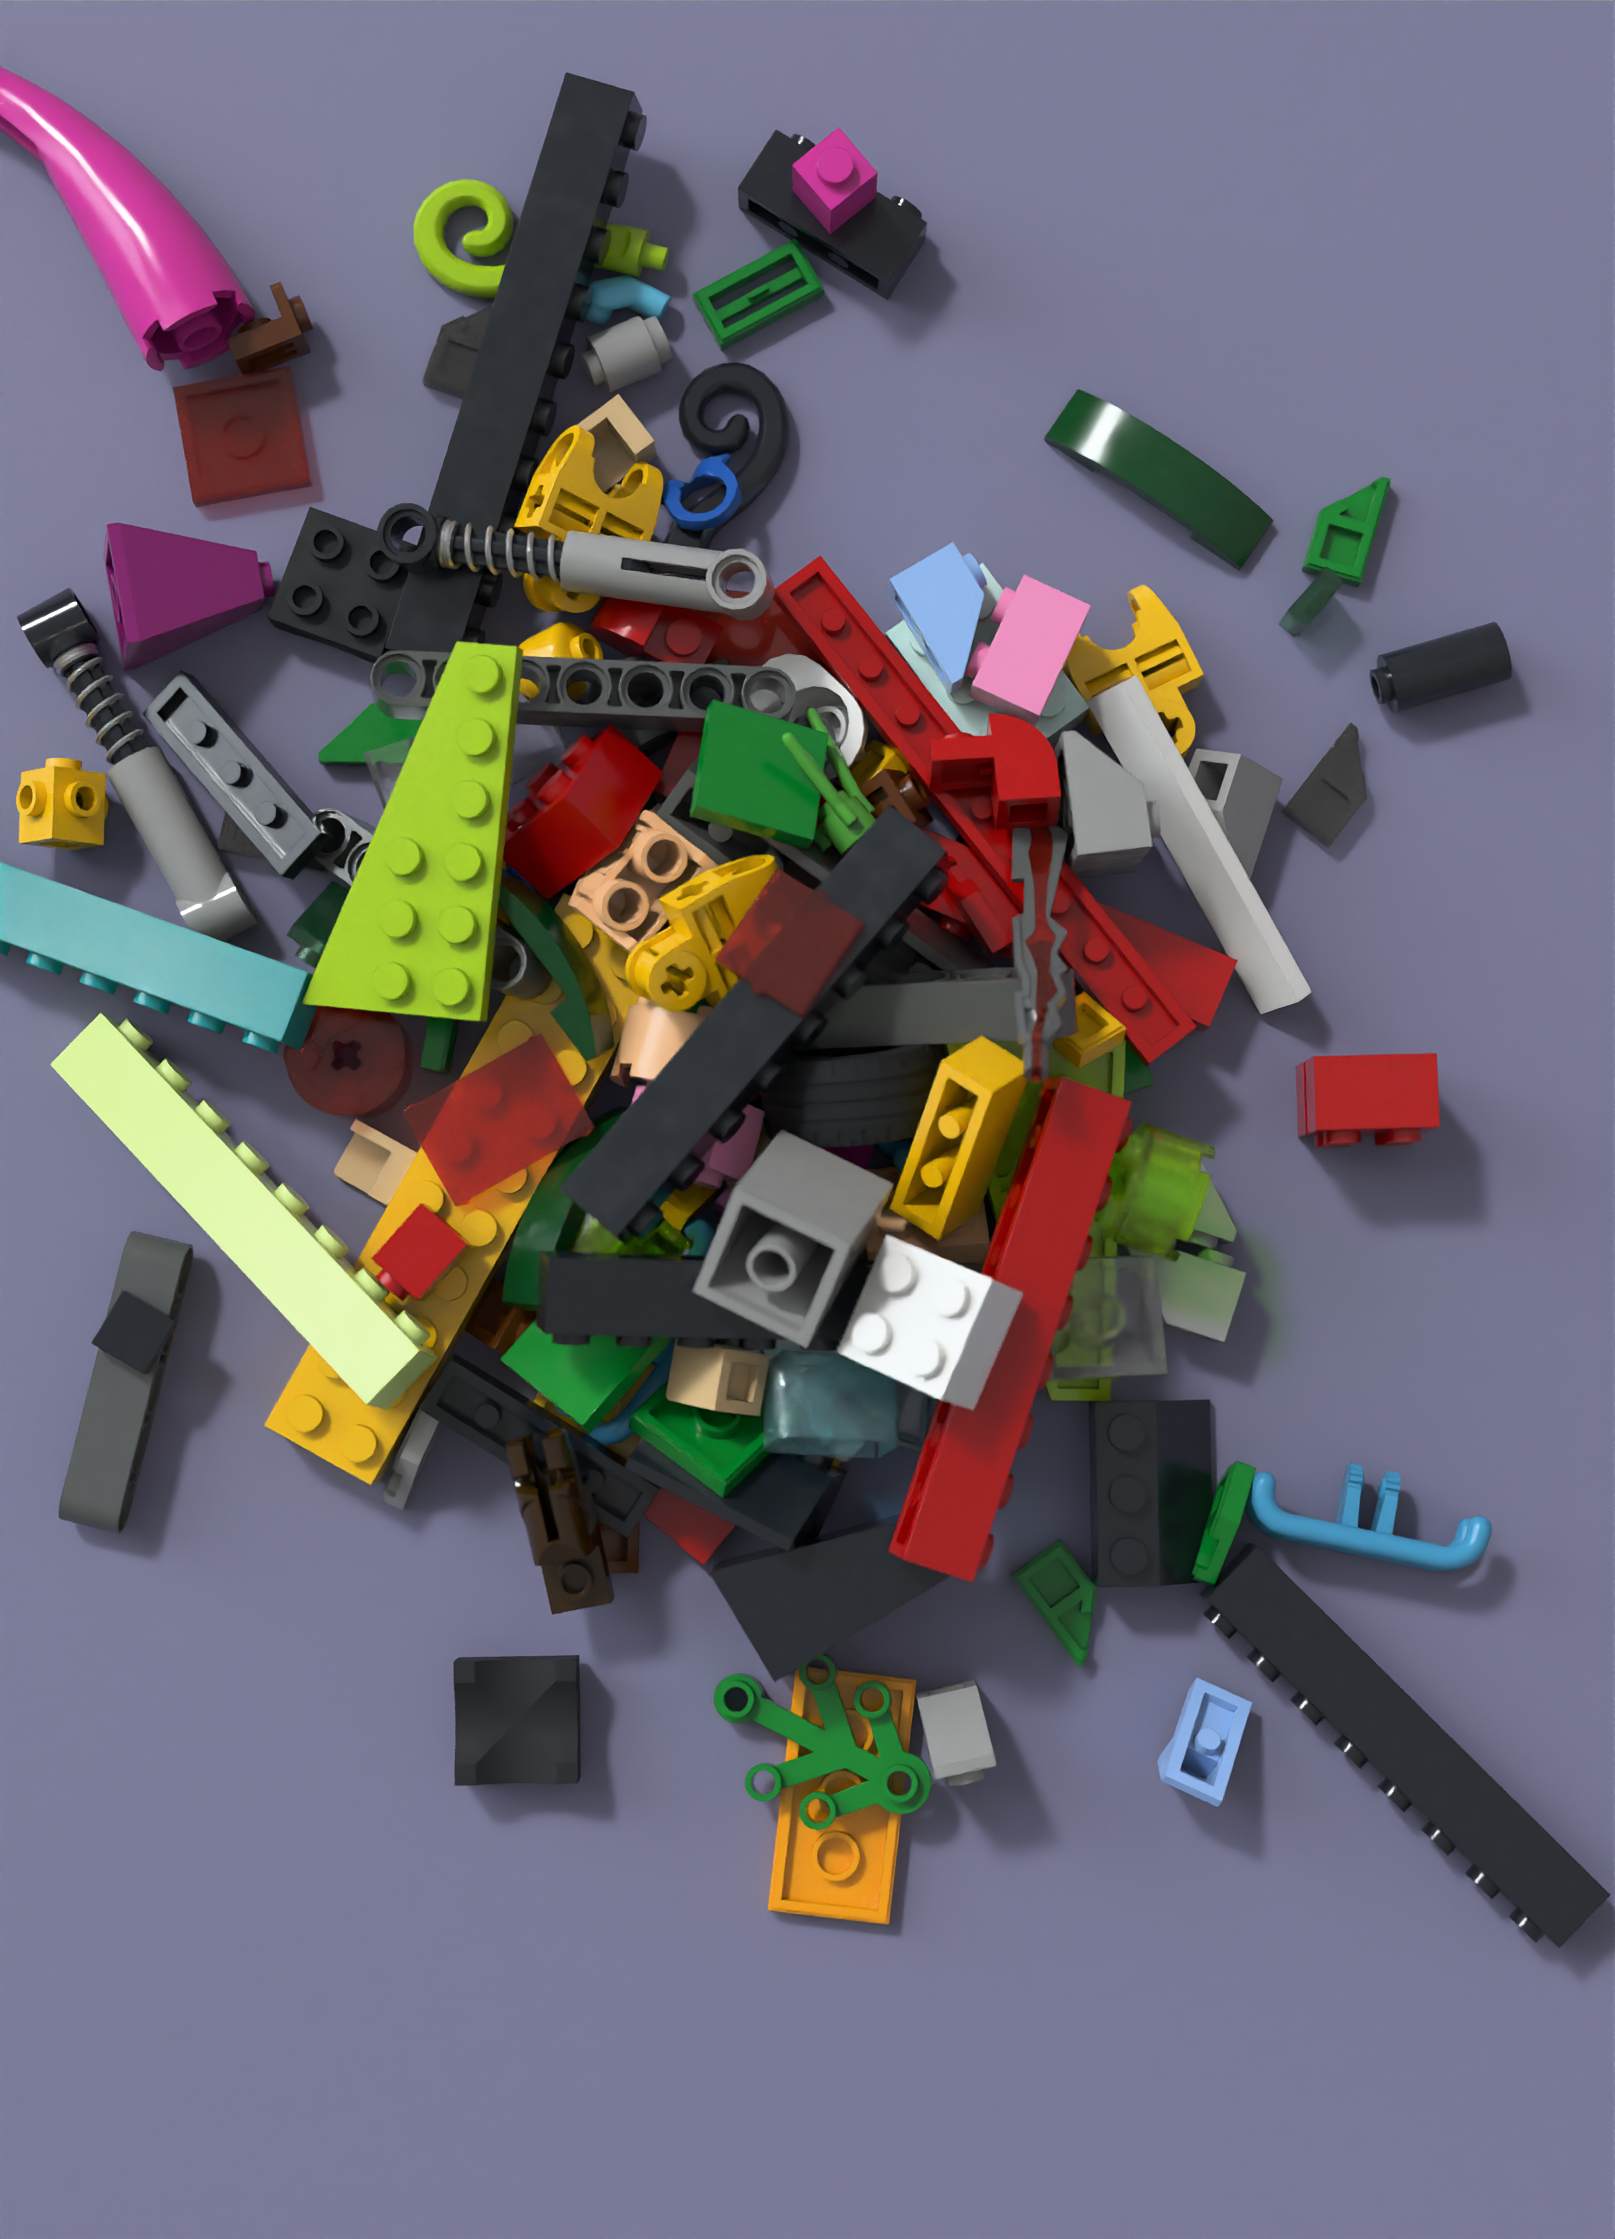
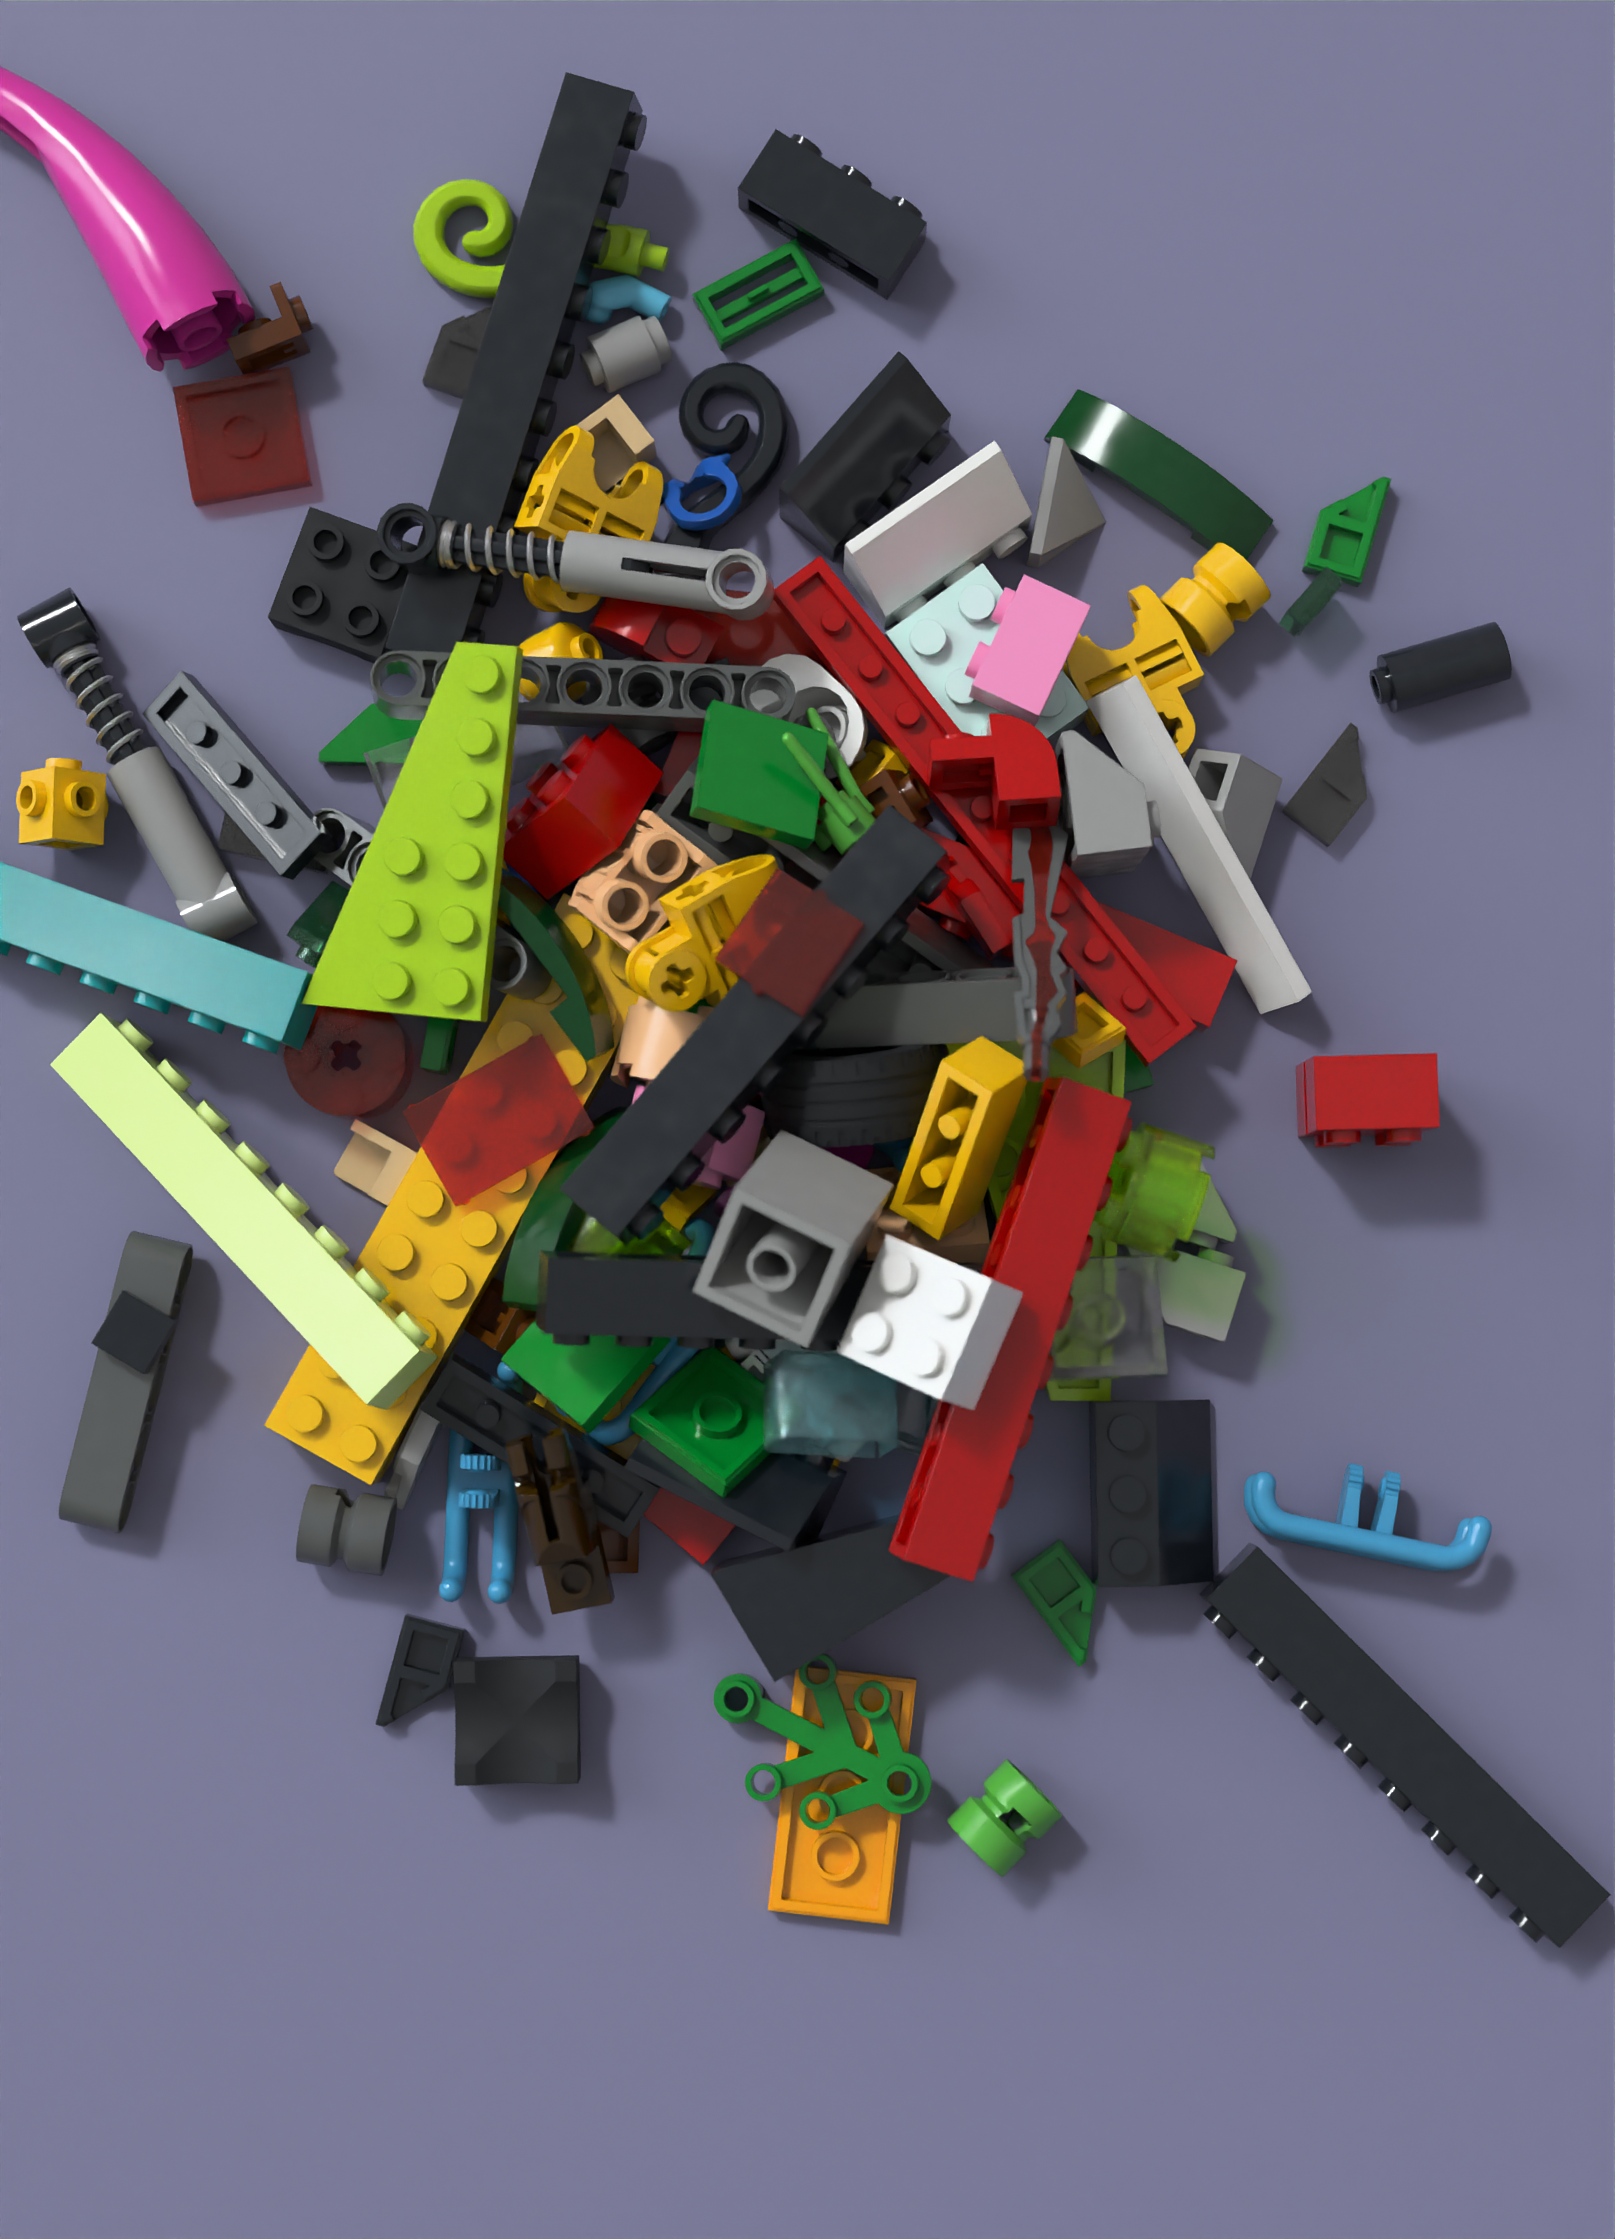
magenta slope [103,523,274,671] -> none
red brick [371,1203,473,1301] -> none
tan panel [666,1338,770,1416] -> none
dark pink brick [792,127,878,234] -> none
light blue slope [888,542,987,696] -> none
light grey slope [915,1679,997,1786] -> none
light blue slope [1157,1677,1252,1807] -> none
green tile [1191,1461,1256,1587] -> none
none -> dark grey wheel [296,1484,397,1576]
none -> black tile [375,1613,465,1727]
none -> dark azure piece [439,1358,523,1604]
none -> black slope [779,351,951,562]
none -> white slope [843,441,1033,629]
none -> bright green wheel [947,1758,1063,1877]
none -> light grey slope [1026,437,1106,568]
none -> yellow wheel [1159,543,1271,657]

